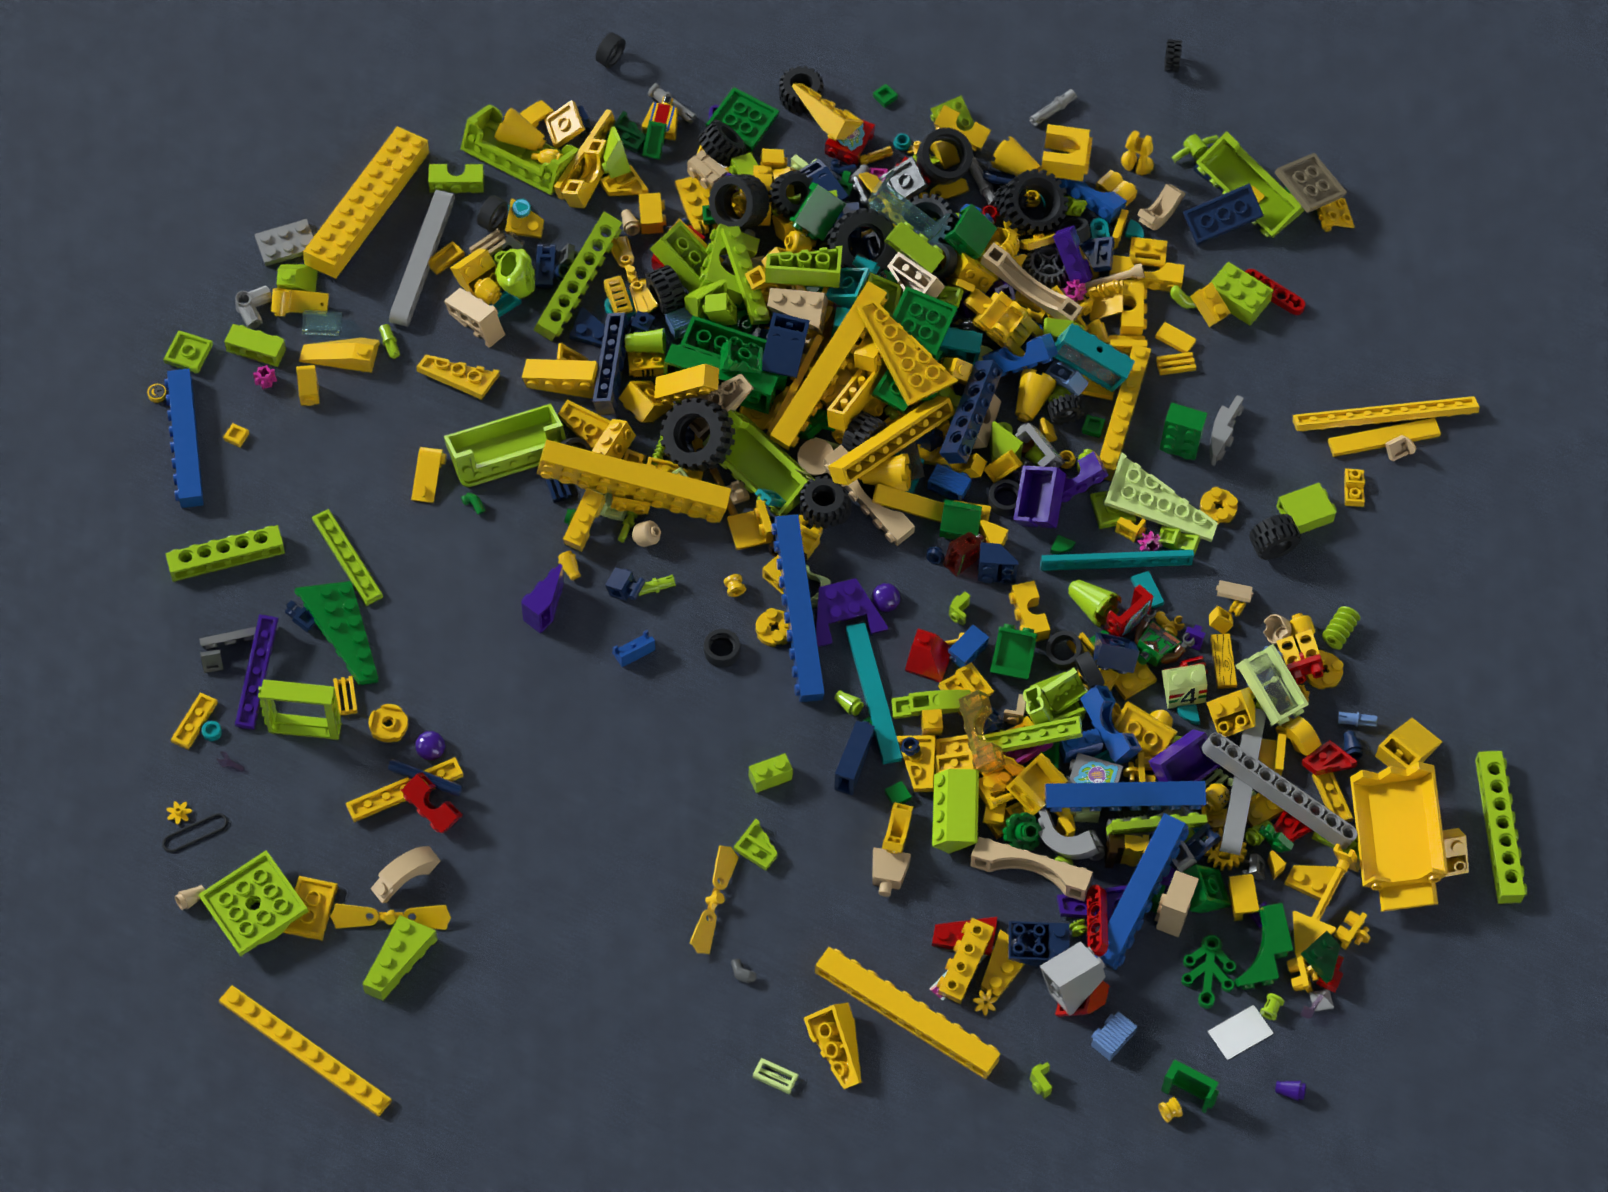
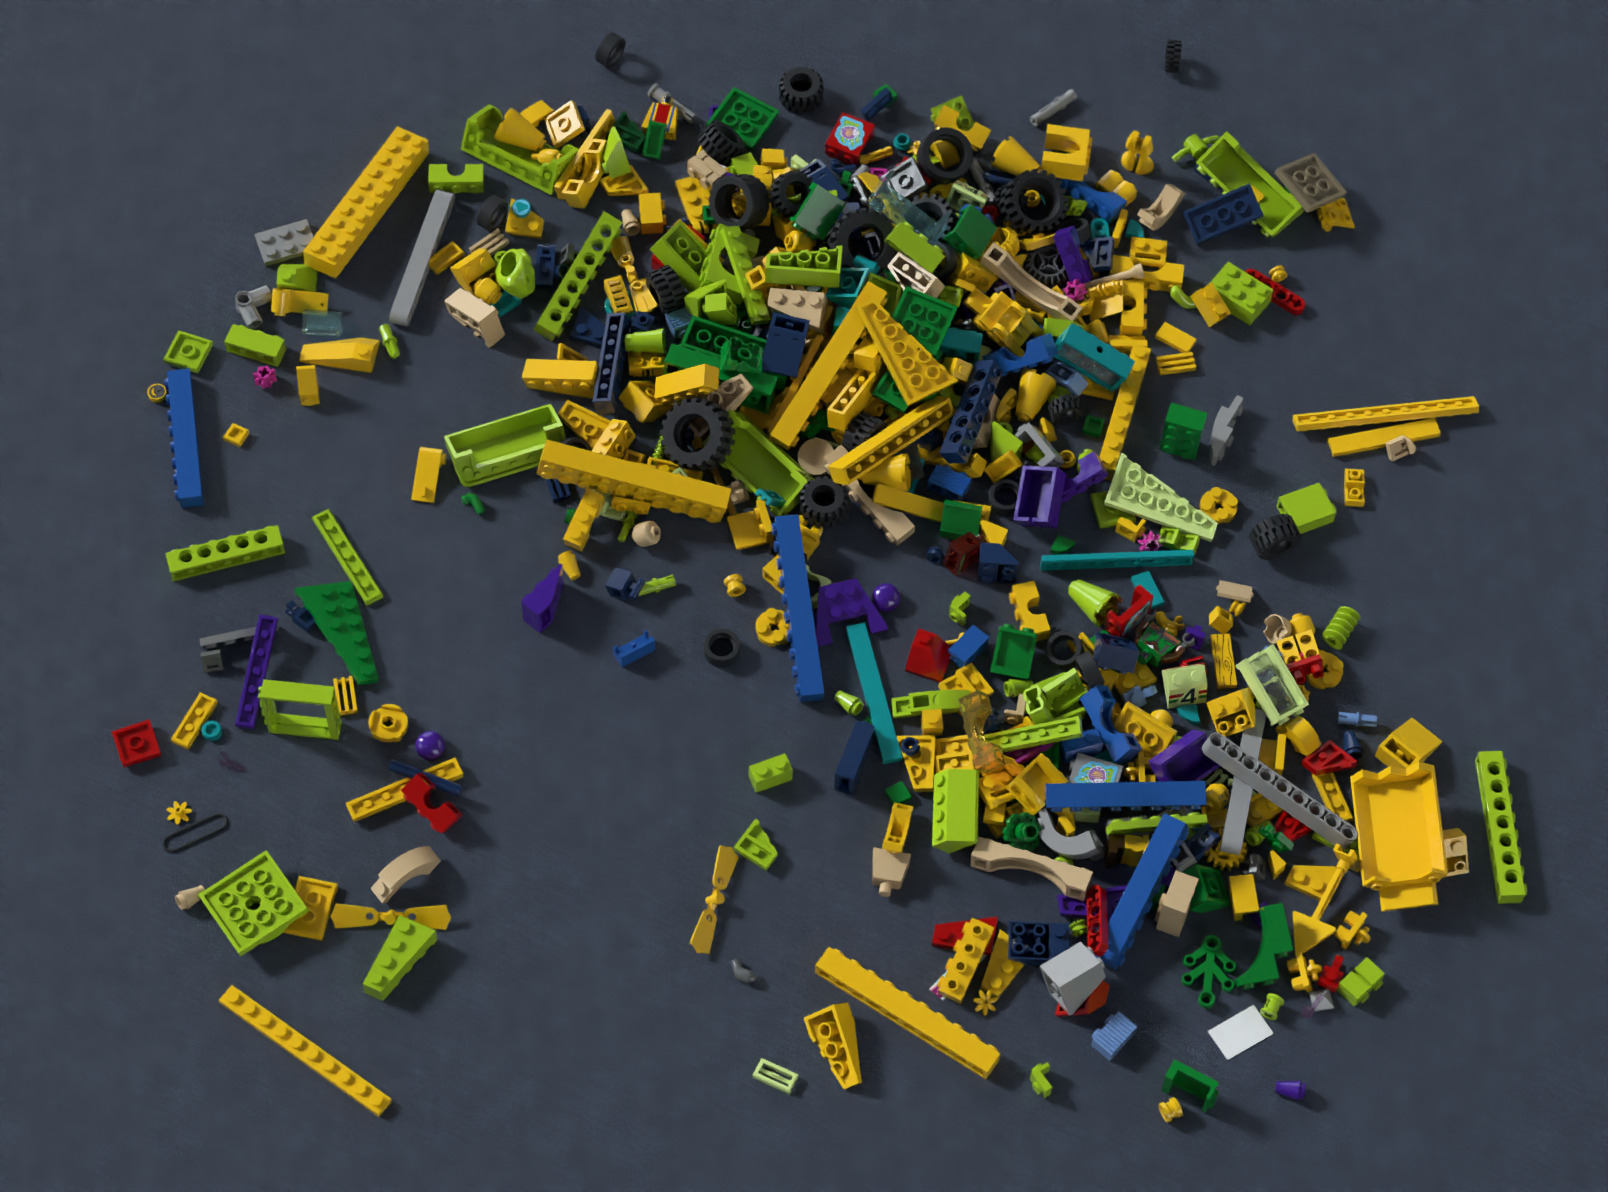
yellow wing [417,355,500,400] -> none
dark grey tile [502,231,525,249] -> none
yellow wedge [792,83,863,141] -> none
dark green wing [1301,931,1340,984] -> none
none -> red plate [111,719,162,768]
none -> dark blue tile [860,87,893,122]
none -> yellowish green slope [946,180,989,212]
none -> yellow slope [996,388,1017,423]
none -> lime cone [1004,679,1033,698]
none -> medium blue plate [1120,685,1158,708]
none -> yellow bush [1269,265,1288,282]
none -> lime piece [1337,957,1385,1007]

